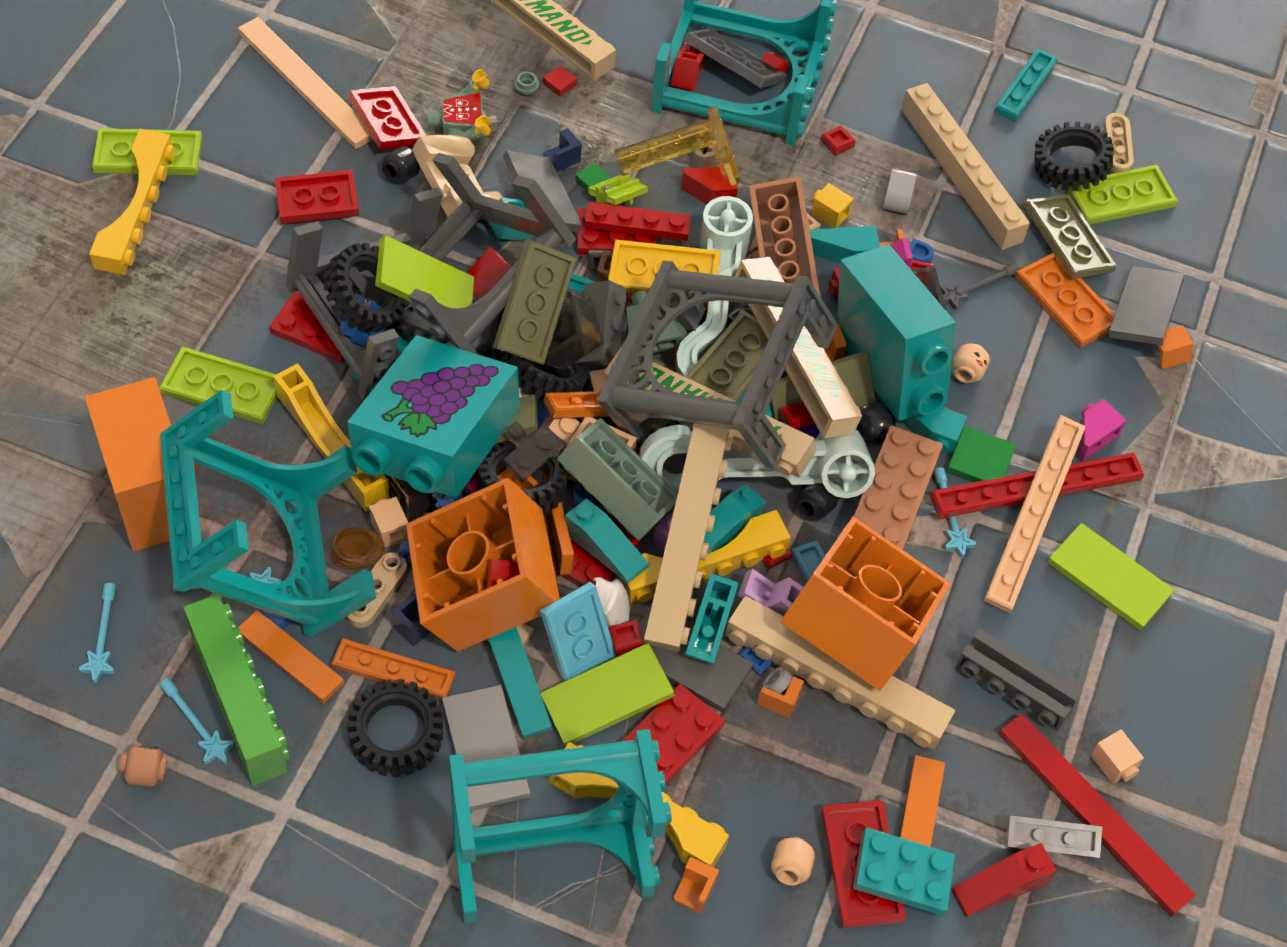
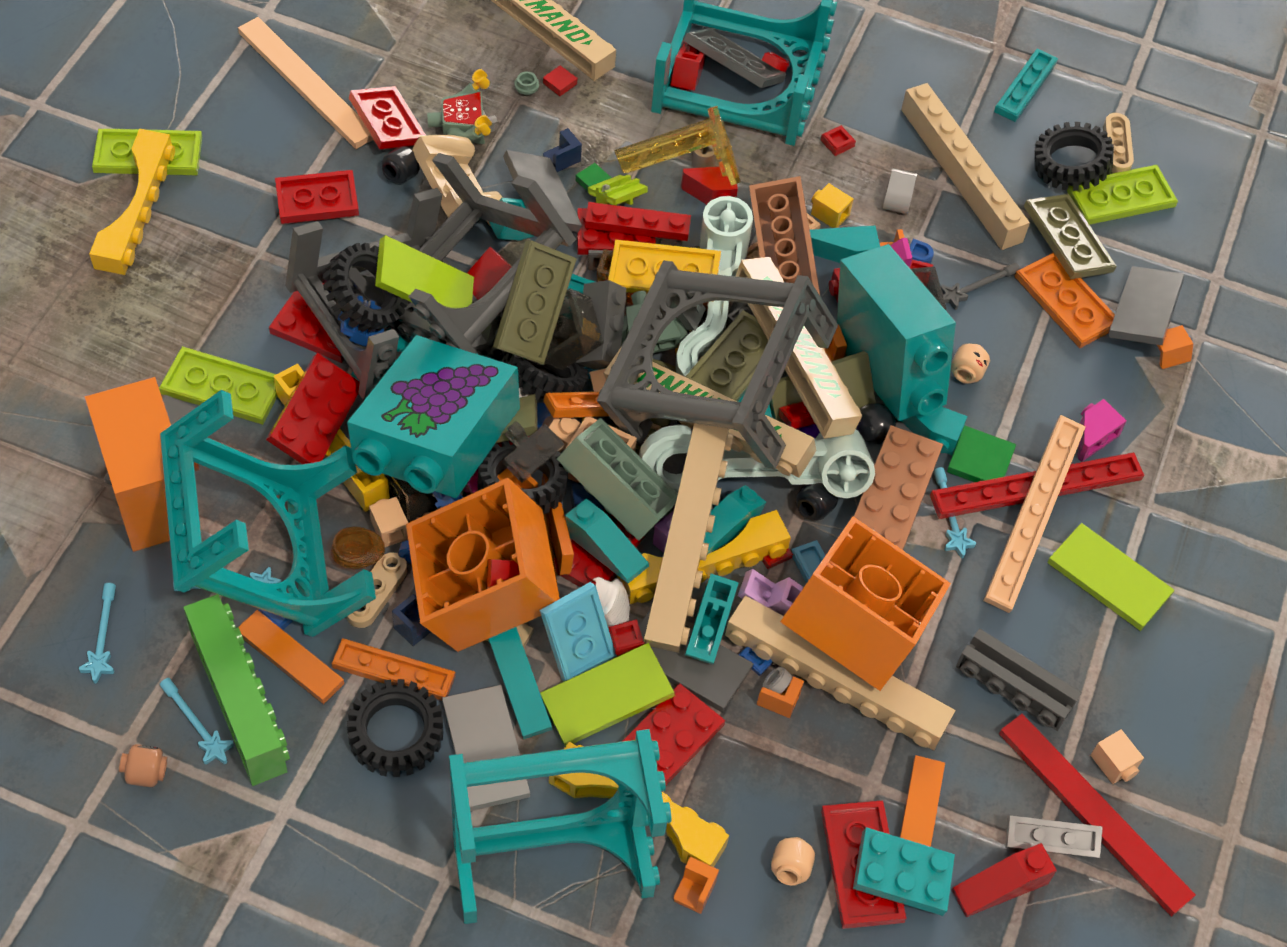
none -> red plate [266,353,360,464]

